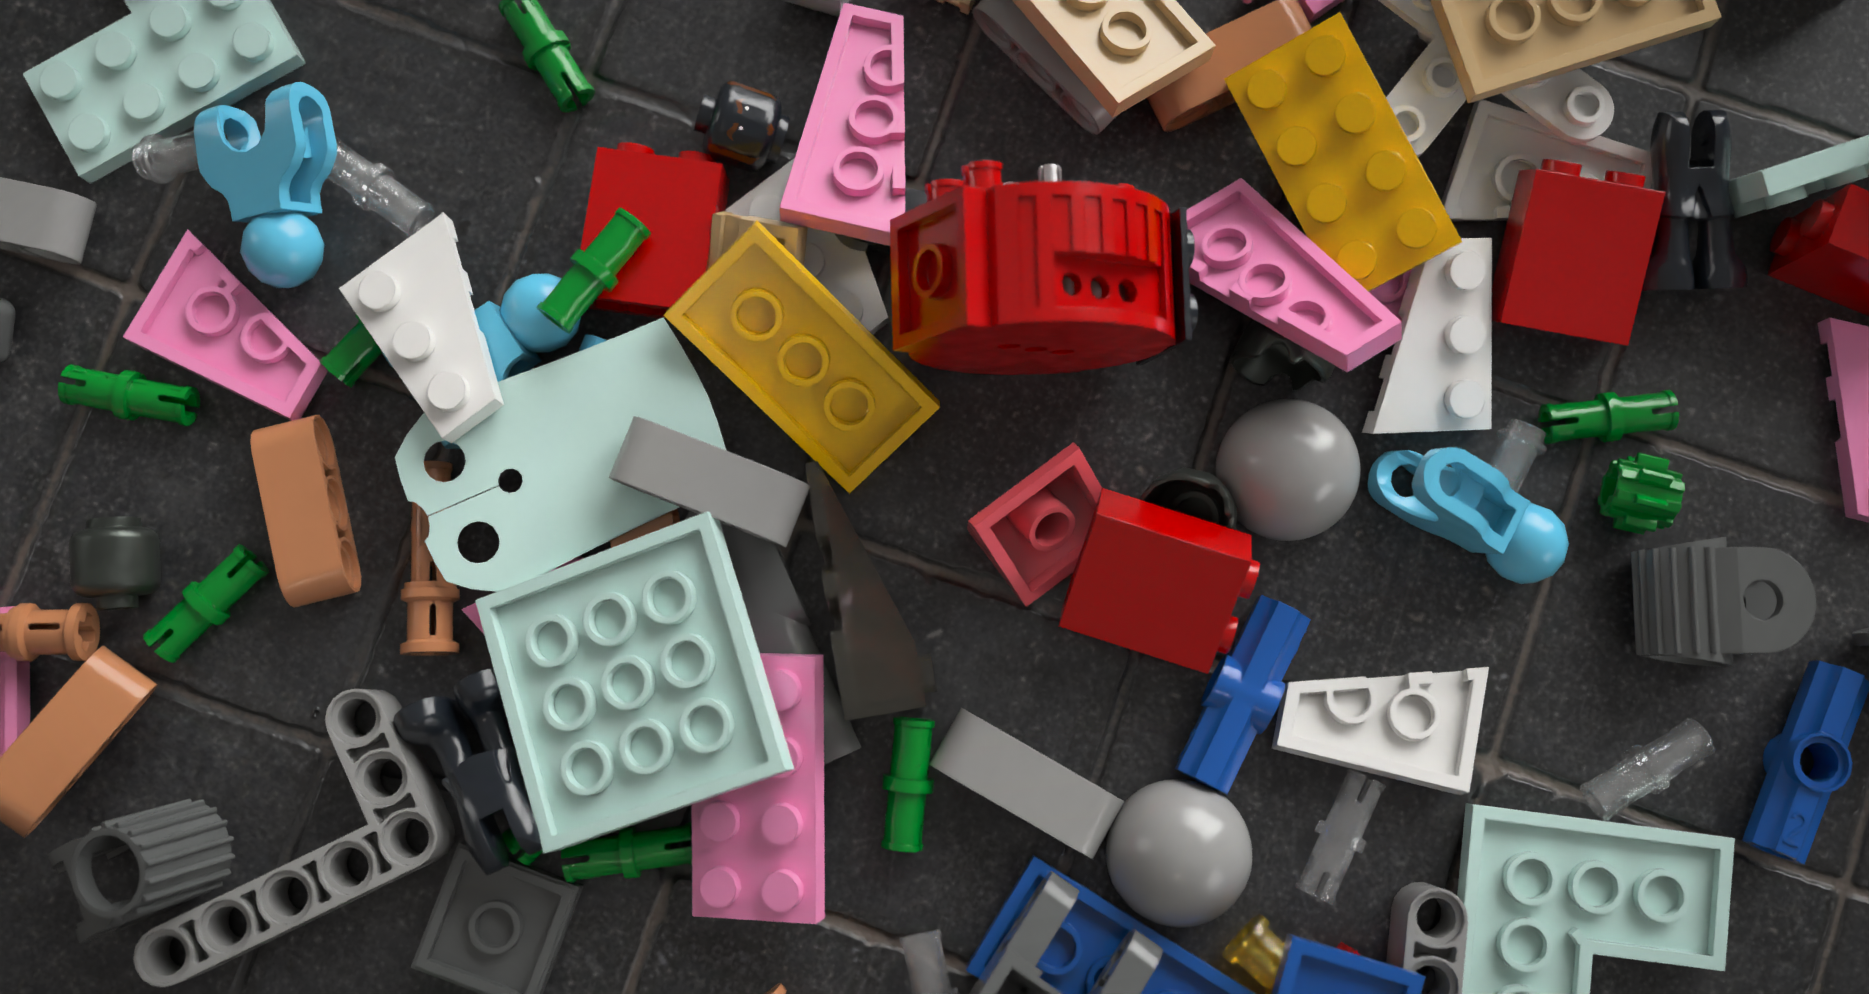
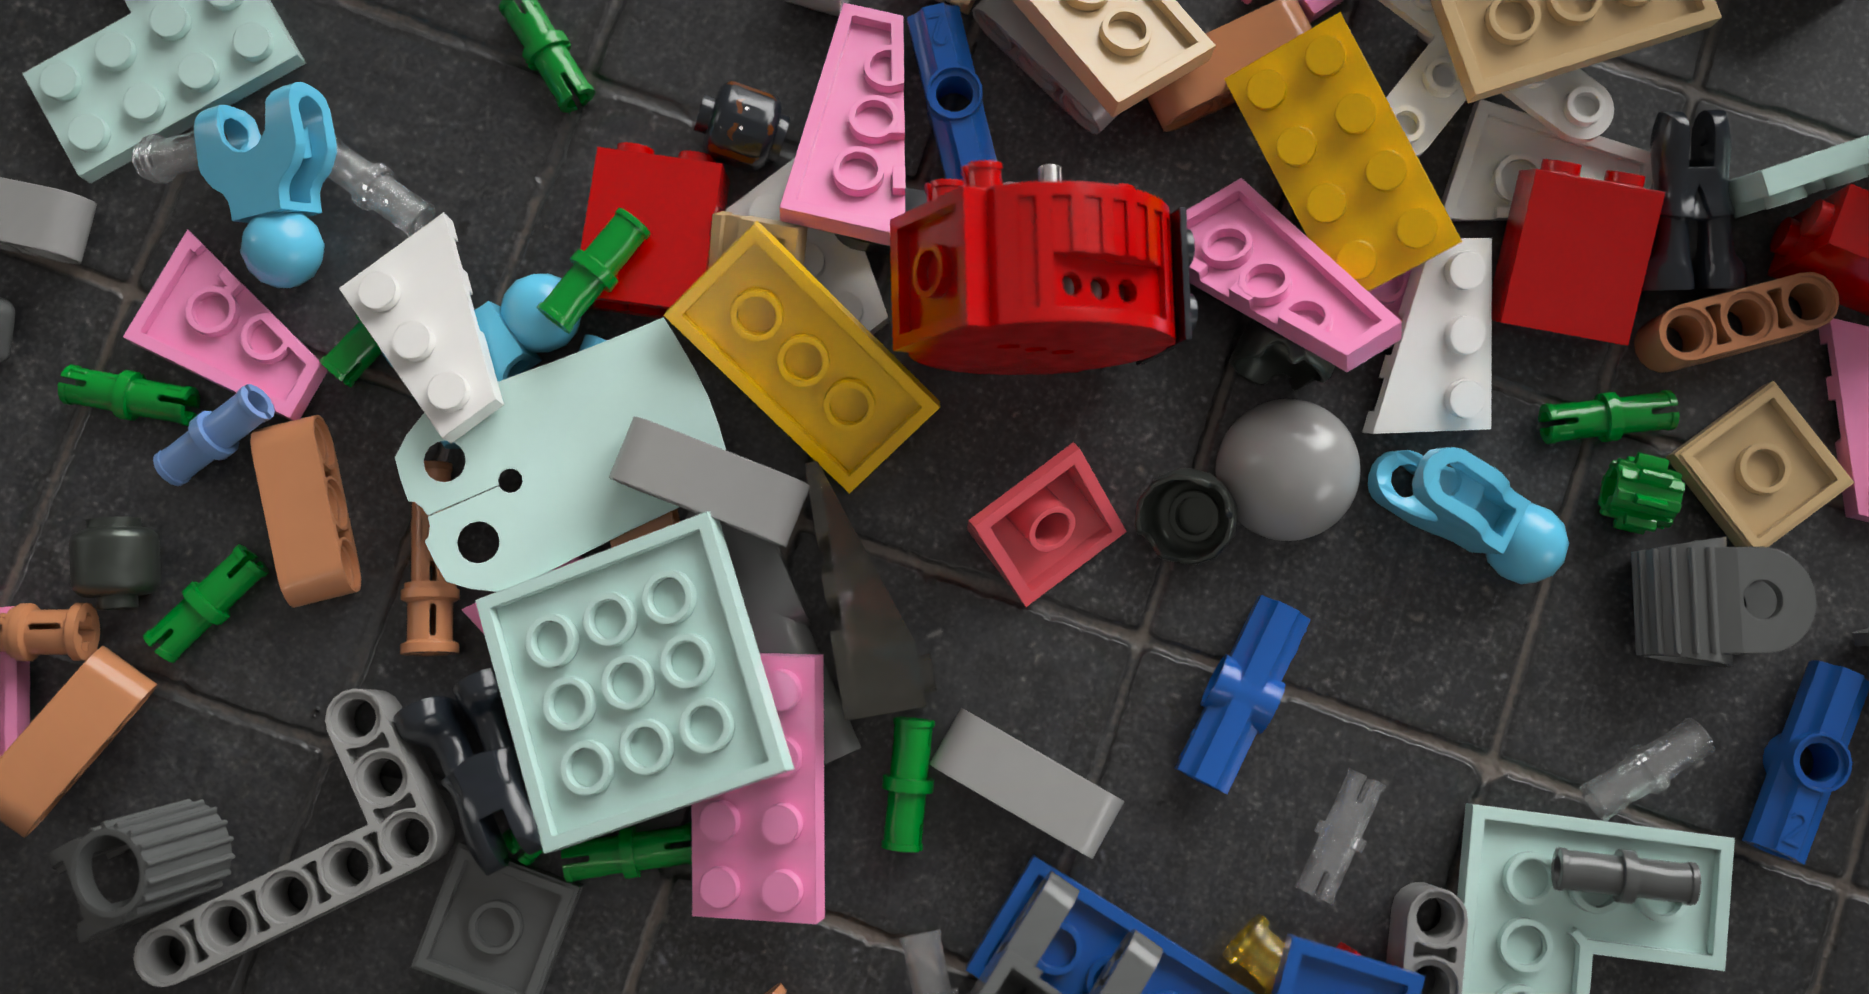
red brick [1059,488,1260,674] -> none
light grey piece [1105,779,1253,928] -> none
white wing [1271,667,1489,795] -> none
clear pin [1489,419,1547,493] -> none
none -> medium blue pin [153,384,275,486]
none -> blue piece [907,3,1002,181]
none -> dark grey pin [1551,847,1701,906]
none -> nougat beam [1634,272,1839,373]
none -> tan plate [1666,381,1854,547]

